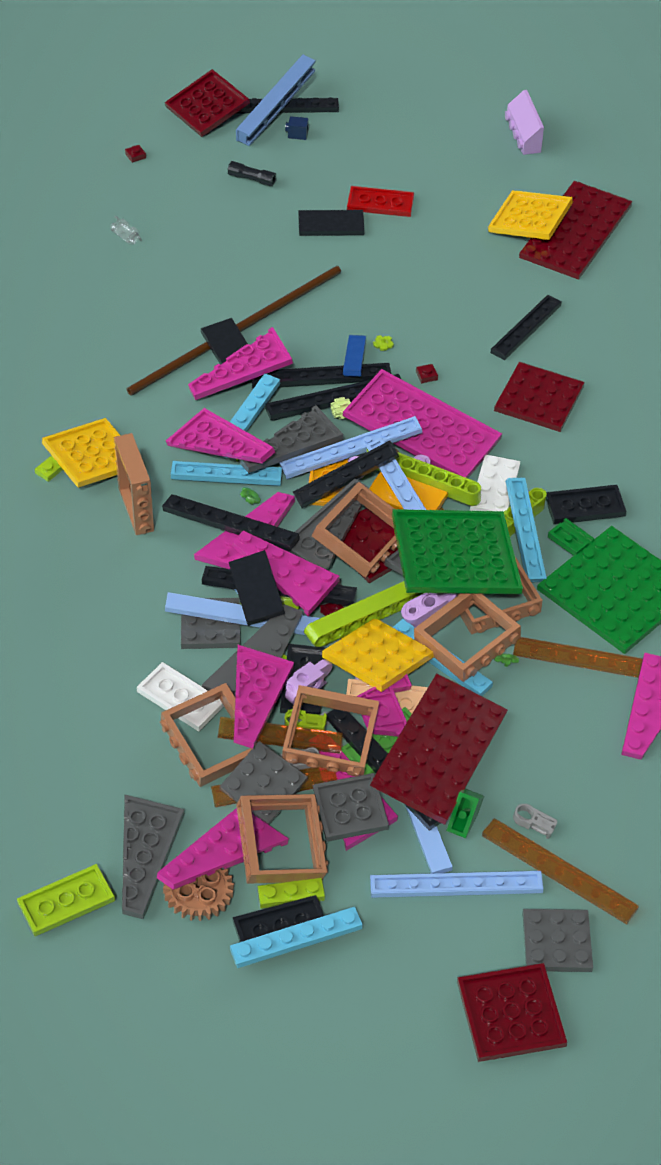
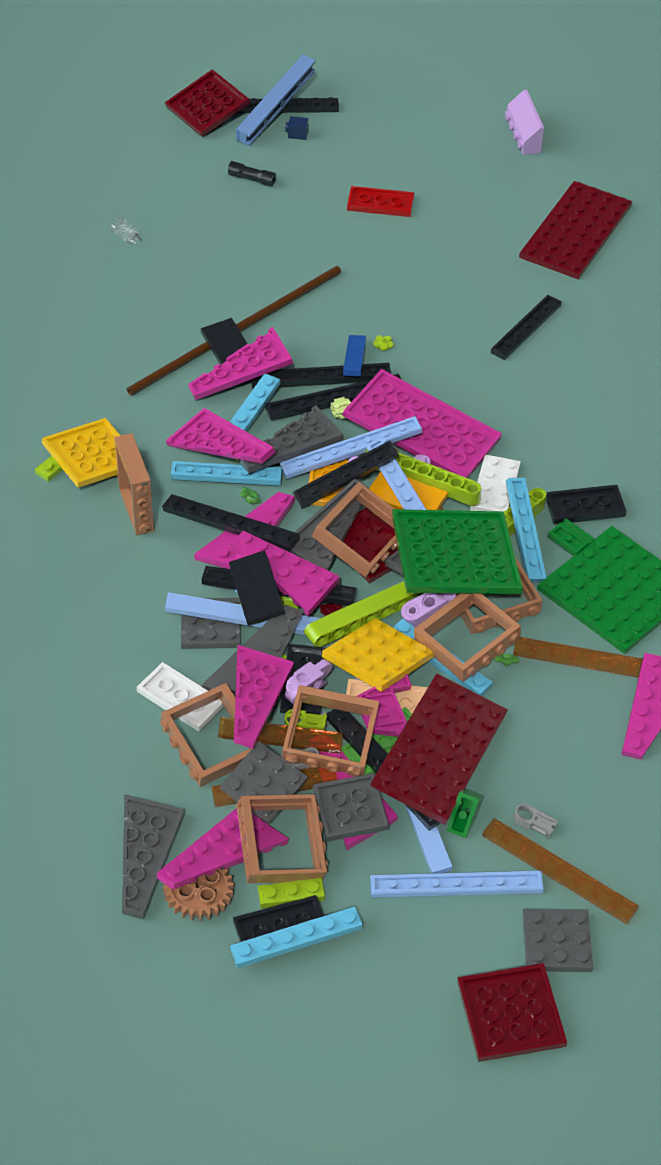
lime plate [17,864,115,937] -> none
dark red plate [125,145,146,163] -> none
black tile [298,210,364,236] -> none
dark red plate [416,364,438,384] -> none
yellow plate [488,190,573,240] -> none
dark red plate [494,362,585,432] -> none

